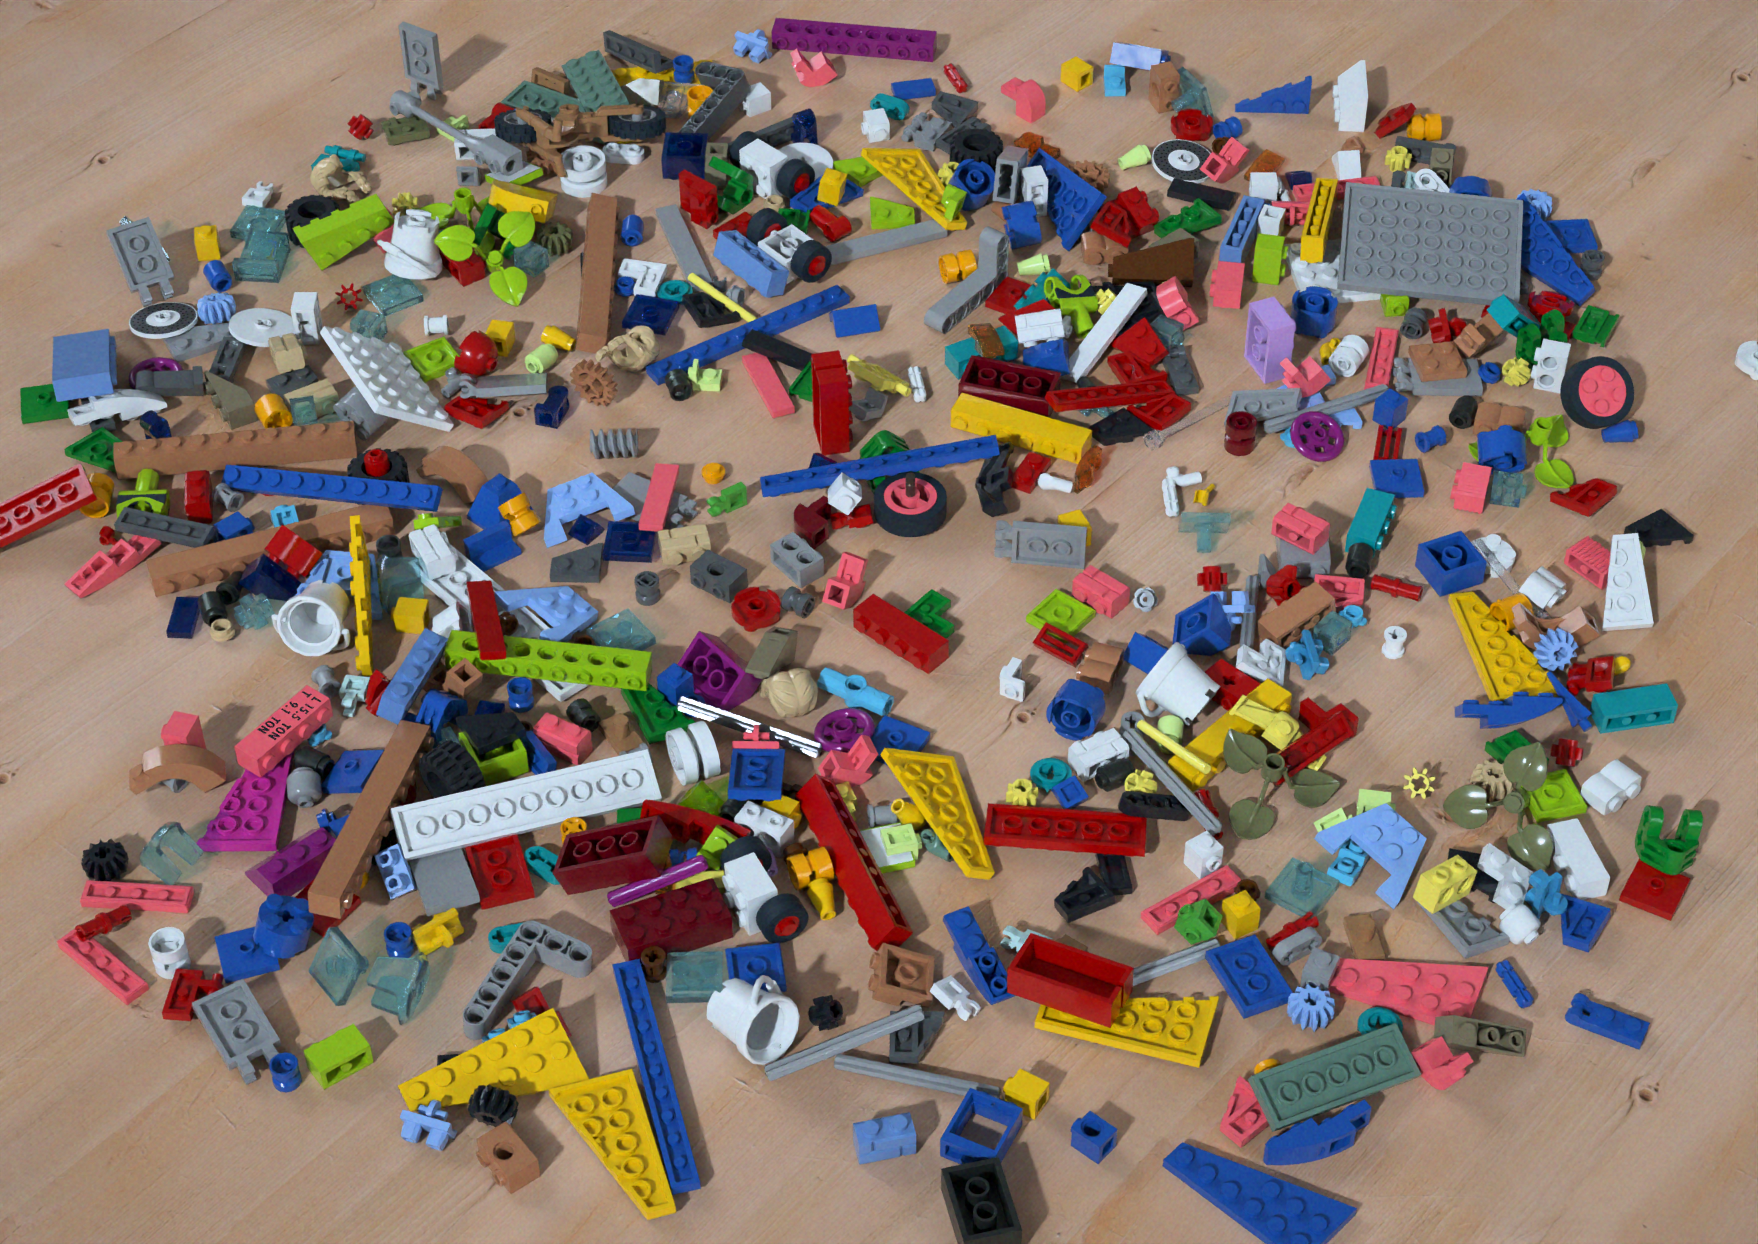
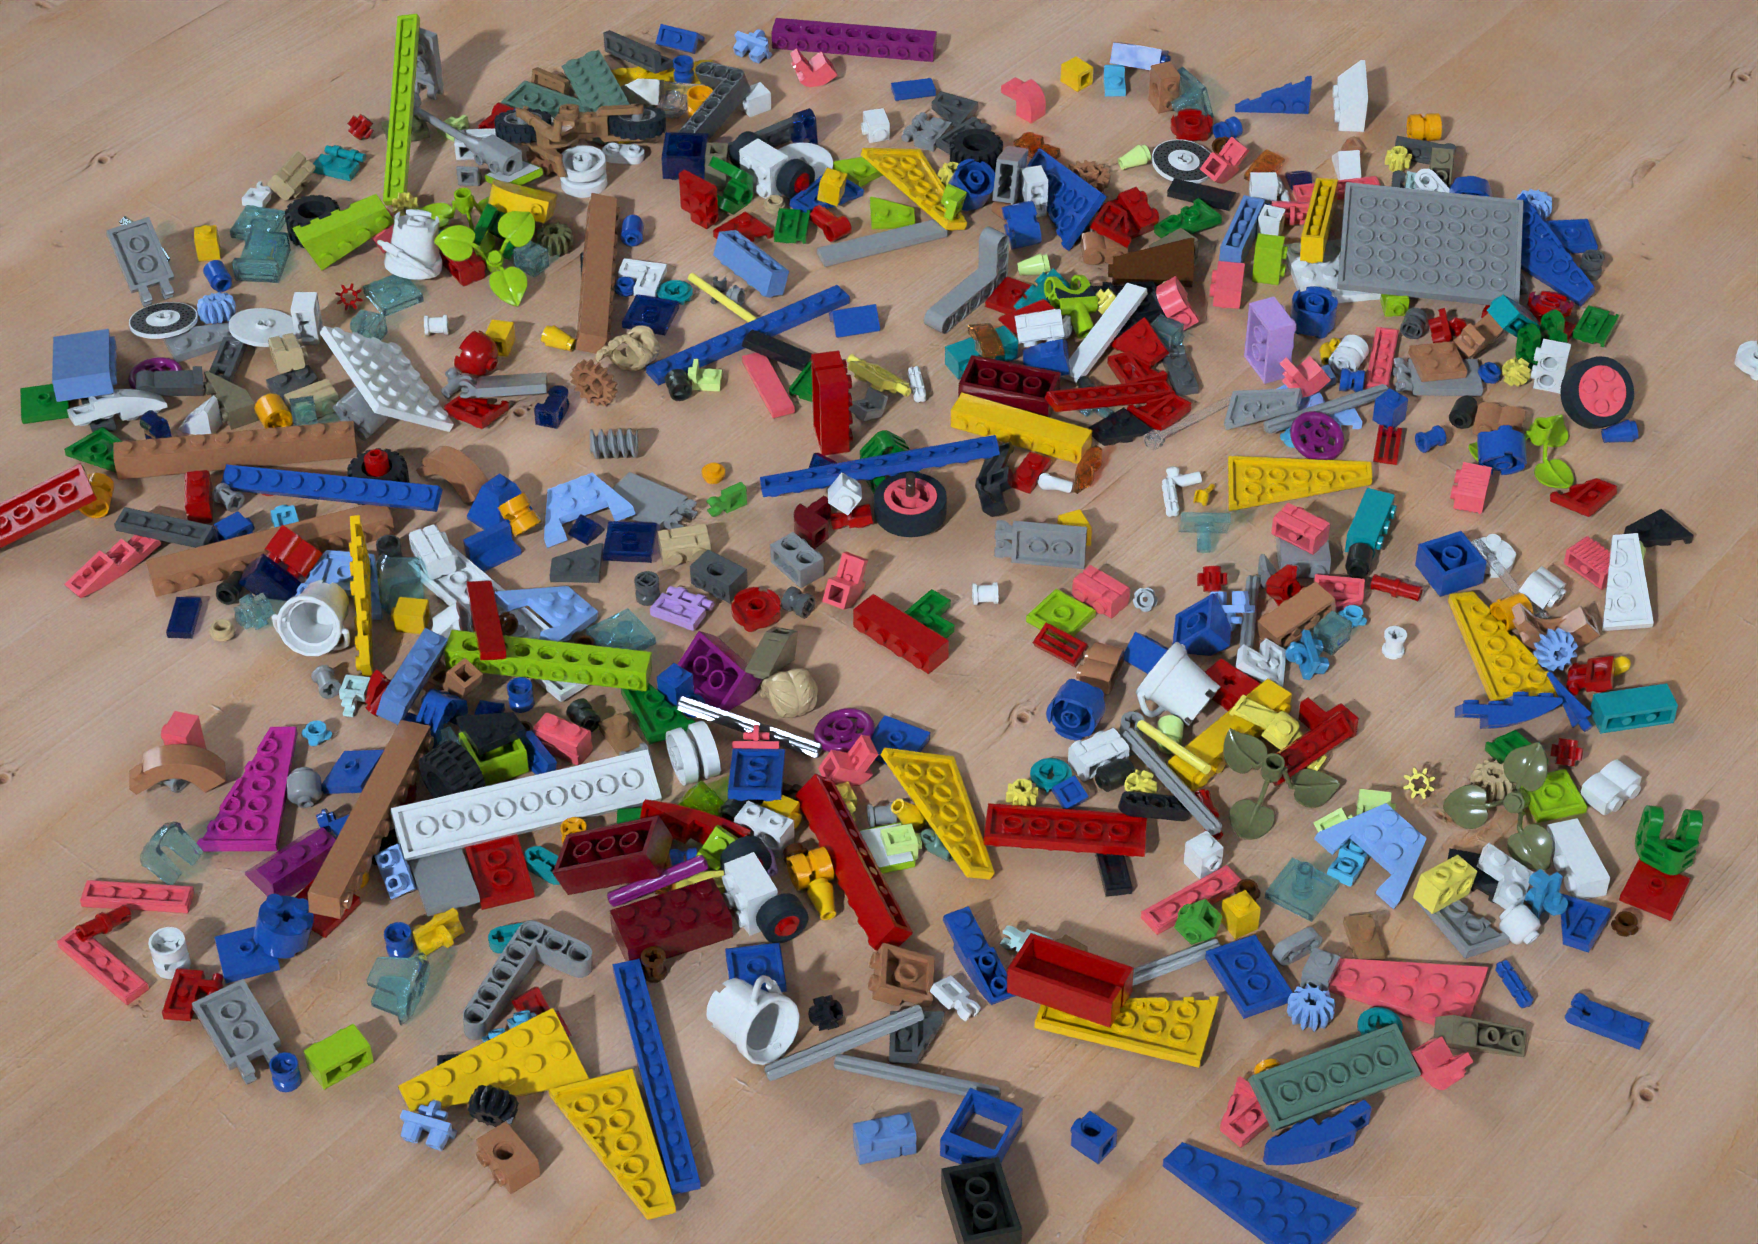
black gear [81,838,129,881] -> none
red hand [99,526,118,545] -> none
lime connector [116,469,170,519] -> none
pearl dark grey brick [197,591,228,627] -> none
coral brick [234,685,333,778] -> none
pearl dark grey brick [294,746,335,779] -> none
clear light blue tile [308,927,369,1006] -> none
tan hair [310,154,372,204] -> none
lime tile [403,336,460,383] -> none
lime wing [413,513,462,530] -> none
yellowish green brick [525,344,558,373] -> none
coral tile [639,463,679,532] -> none
light grey tile [655,204,713,292] -> none
clear light blue plate [666,951,723,1003] -> none
black wing [682,292,740,328] -> none
brick [747,208,832,284] -> none
medium azure piece [817,667,894,716] -> none
teal beam [870,93,910,121] -> none
light orange wheel [938,249,977,284] -> none
red axle [944,63,967,93] -> none
white bracket [999,657,1025,702] -> none
yellow brick [1003,1069,1050,1120] -> none
black wing [1054,867,1115,923] -> none
dark red wheel [1224,411,1257,456] -> none
red pin [1266,911,1319,952] -> none
blue plate [1369,459,1424,498] -> none
red wing [1374,103,1417,139] -> none
clear light blue brick [1490,470,1527,508] -> none
none -> white slope [179,395,222,435]
none -> tan brick [267,151,316,201]
none -> lime plate [383,14,420,206]
none -> lavender plate [650,586,714,631]
none -> blue panel [655,24,705,54]
none -> white bush [972,582,998,605]
none -> yellow wing [1227,456,1372,511]
none -> blue wheel [1339,368,1365,393]
none -> reddish brown plate [1611,911,1639,937]

